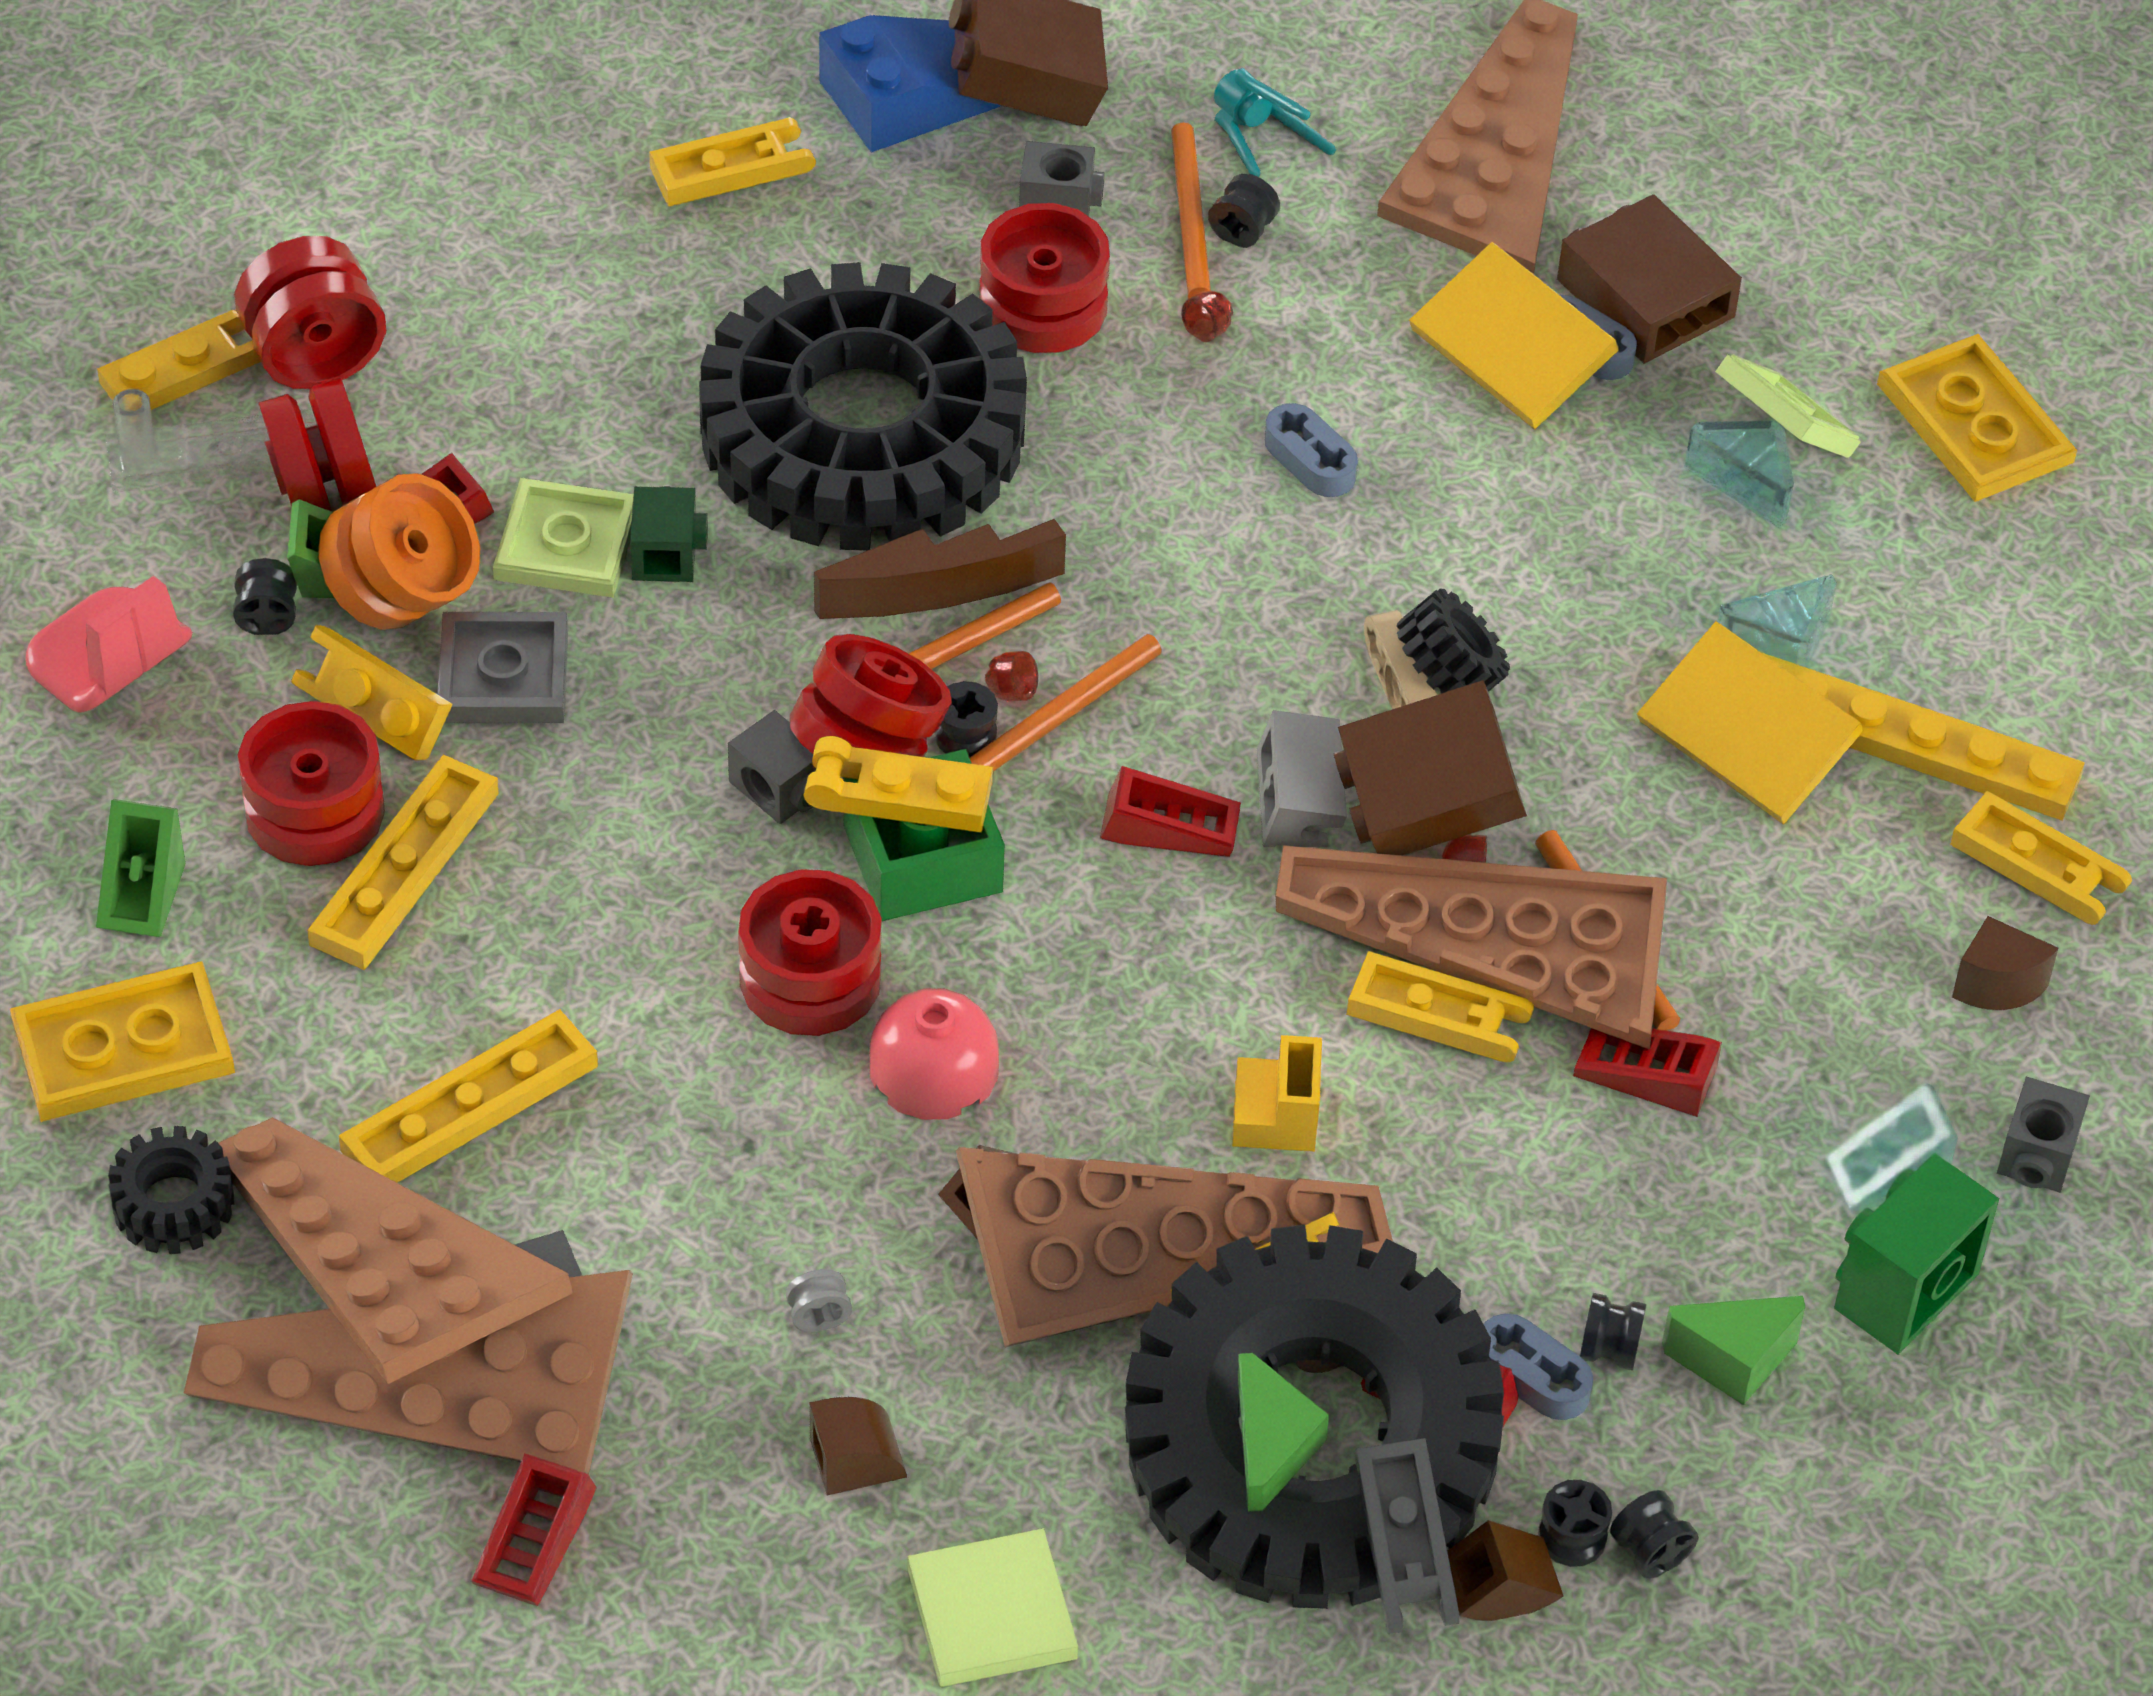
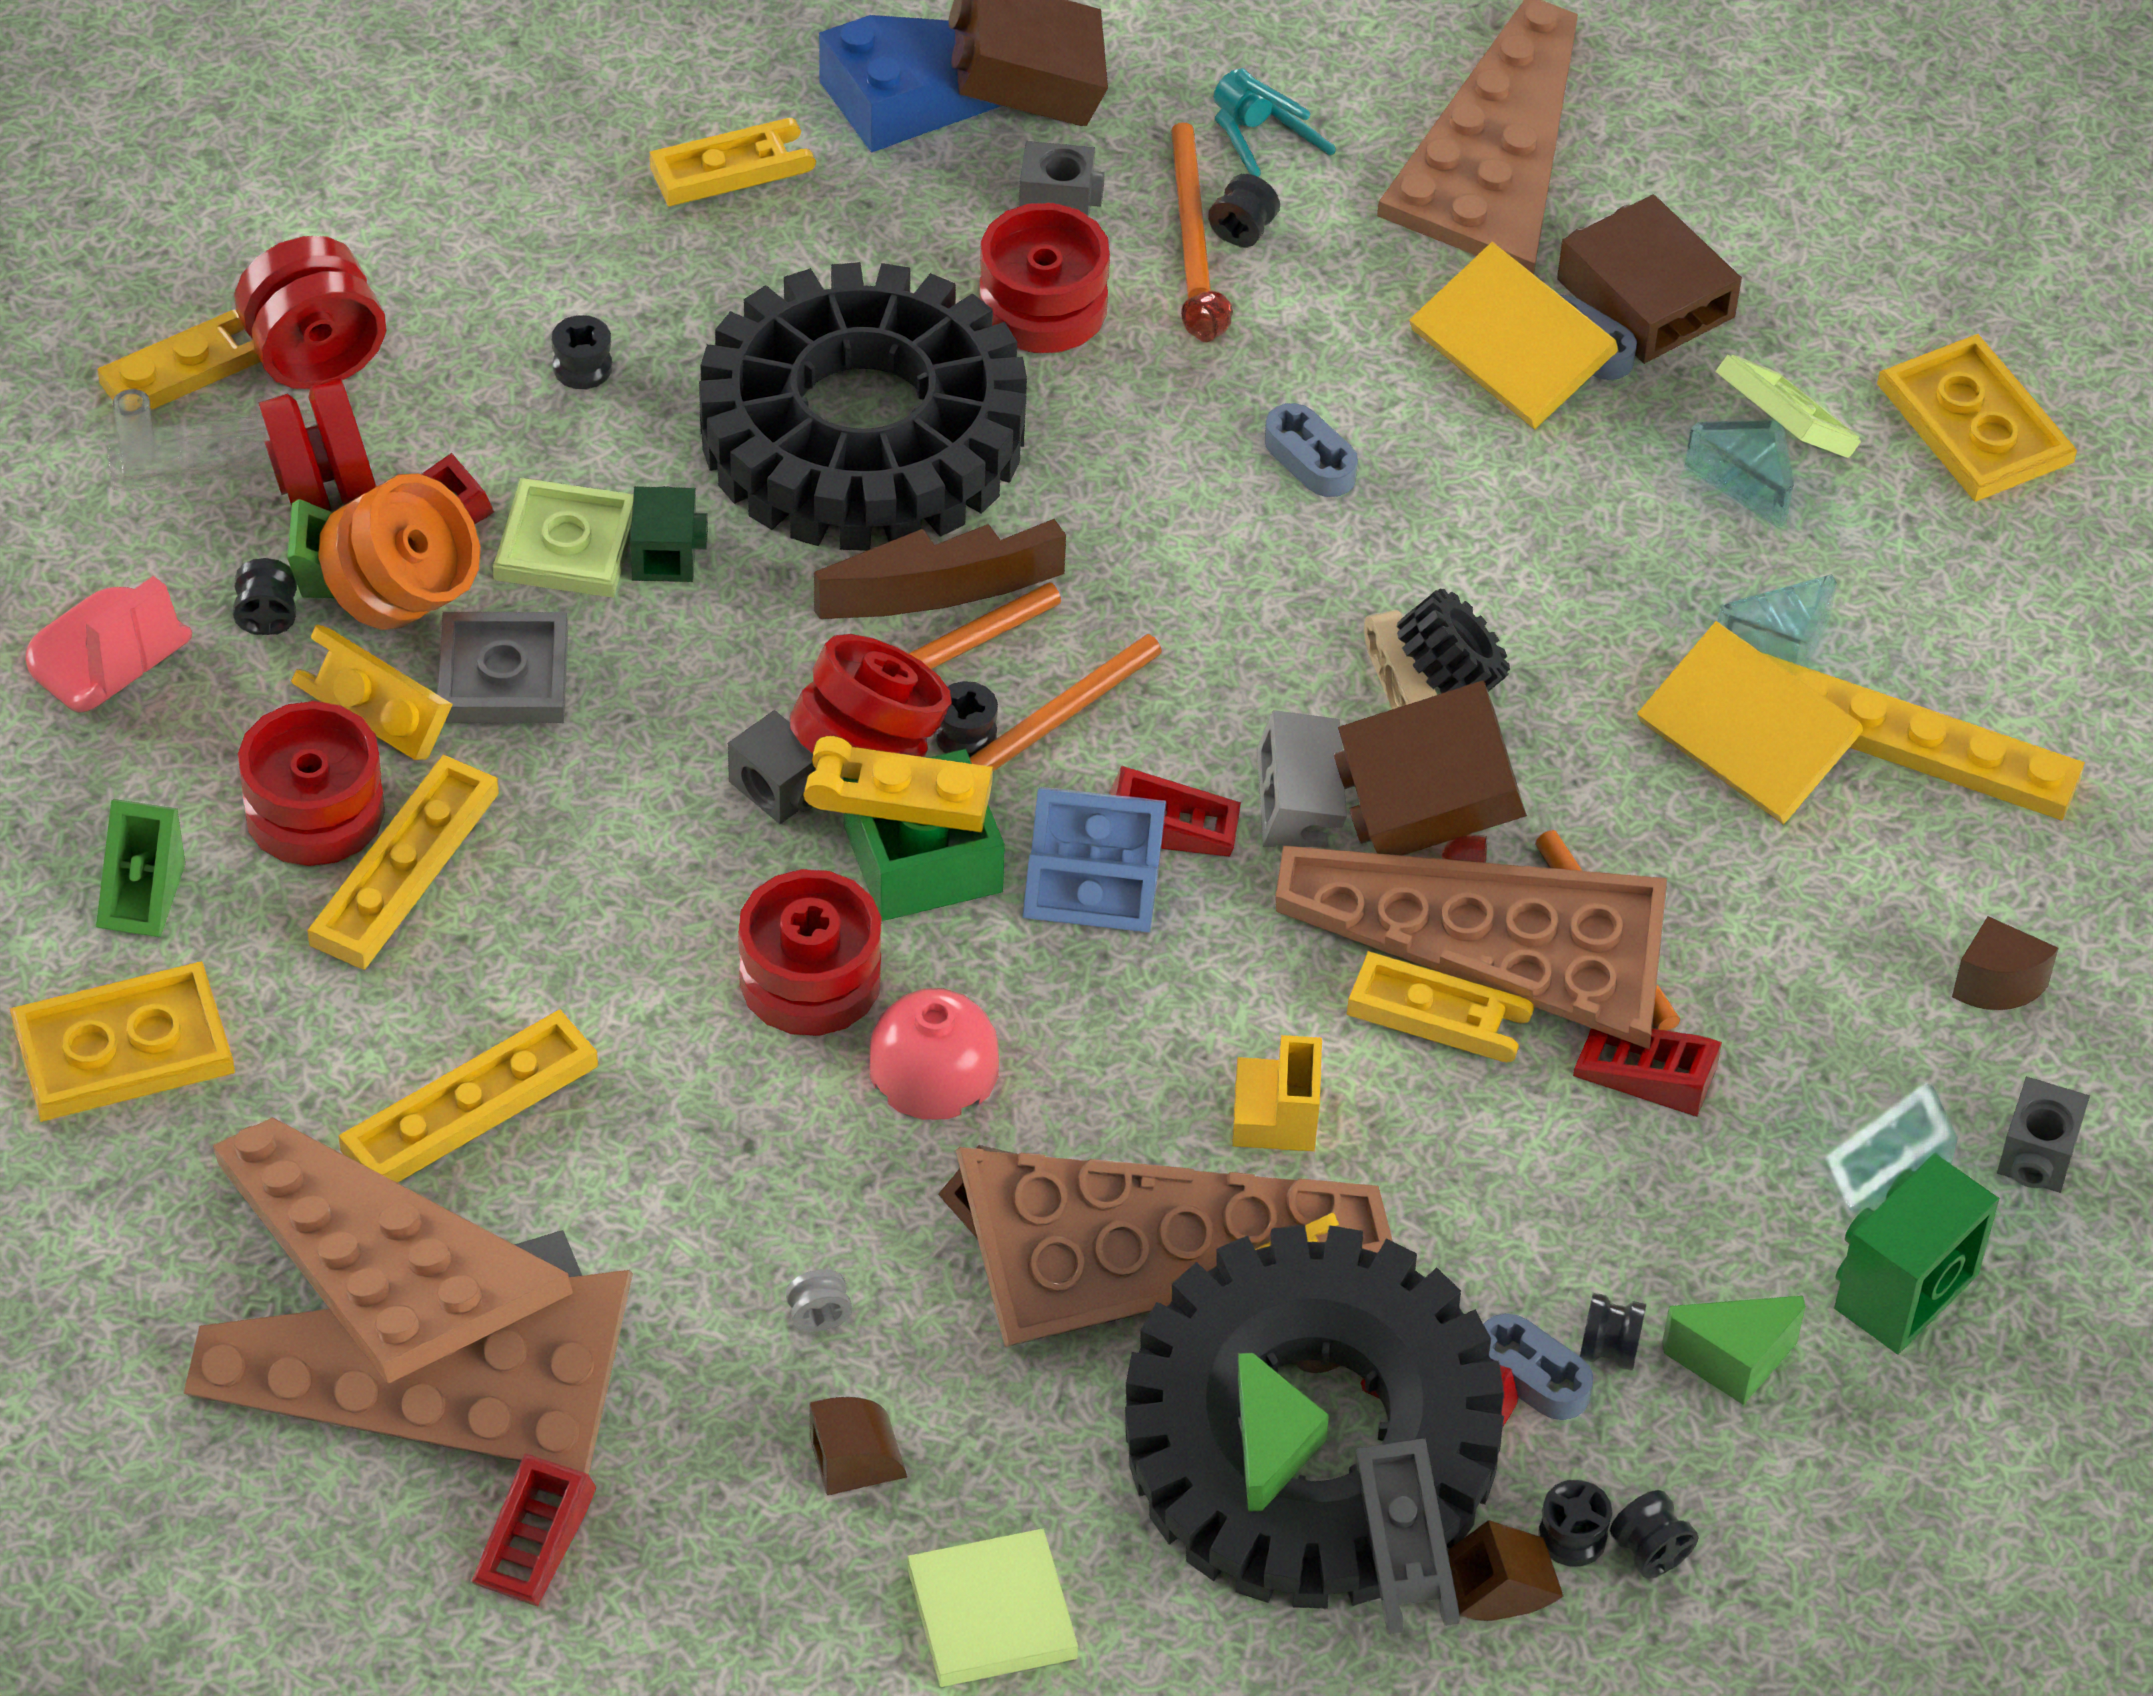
black tyre [108,1126,235,1254] -> none
clear red hinge [985,651,1039,701] -> none
yellow hinge [1950,791,2132,925] -> none
none -> black wheel [551,315,612,389]
none -> medium blue slope [1023,787,1166,932]

